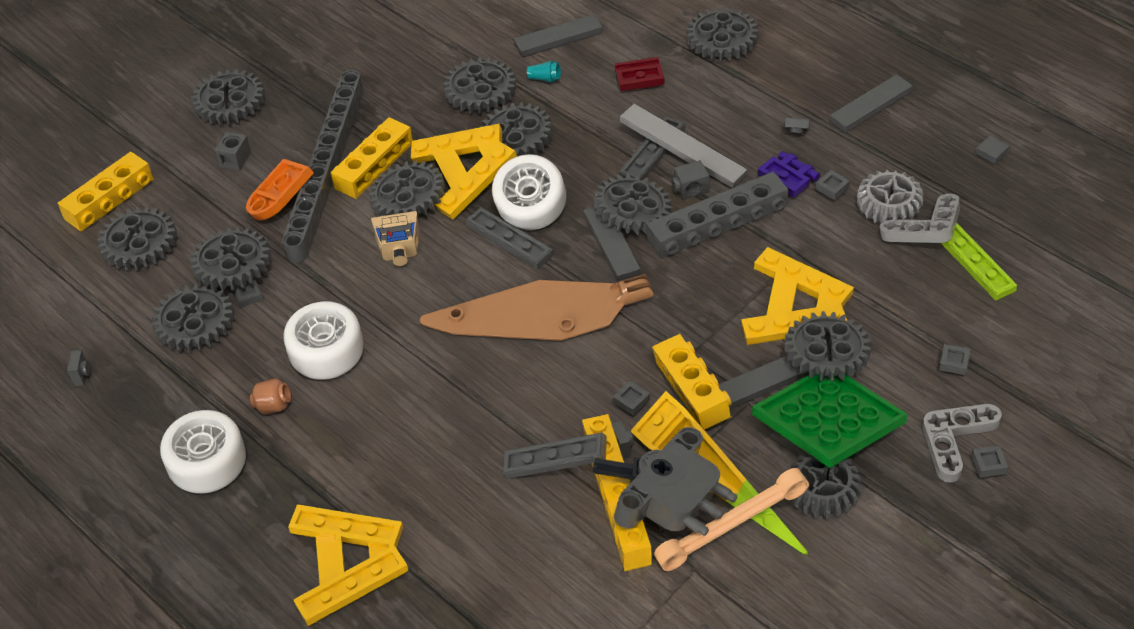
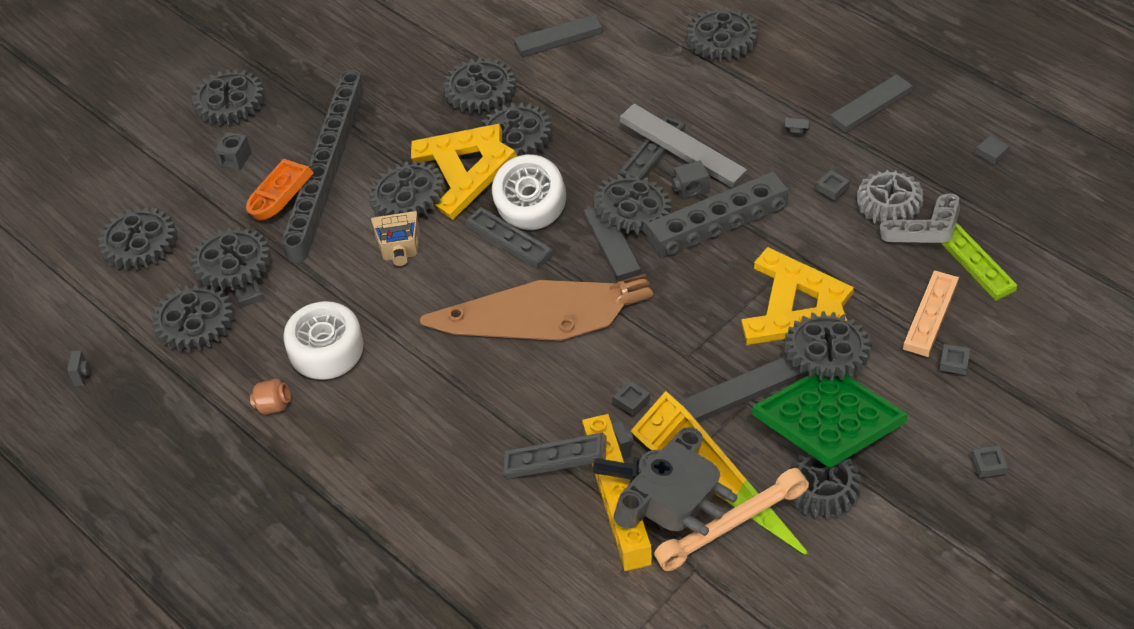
yellow brick [57,152,154,232] -> none
white wheel [160,410,246,494] -> none
yellow plate [288,504,409,626] -> none
yellow brick [331,117,413,199] -> none
teal cone [527,60,561,83] -> none
dark red plate [615,57,665,91] -> none
yellow brick [652,334,732,430] -> none
dark purple plate [758,151,820,198] -> none
light grey beam [922,404,1002,482] -> none
none -> light nougat plate [903,271,959,357]

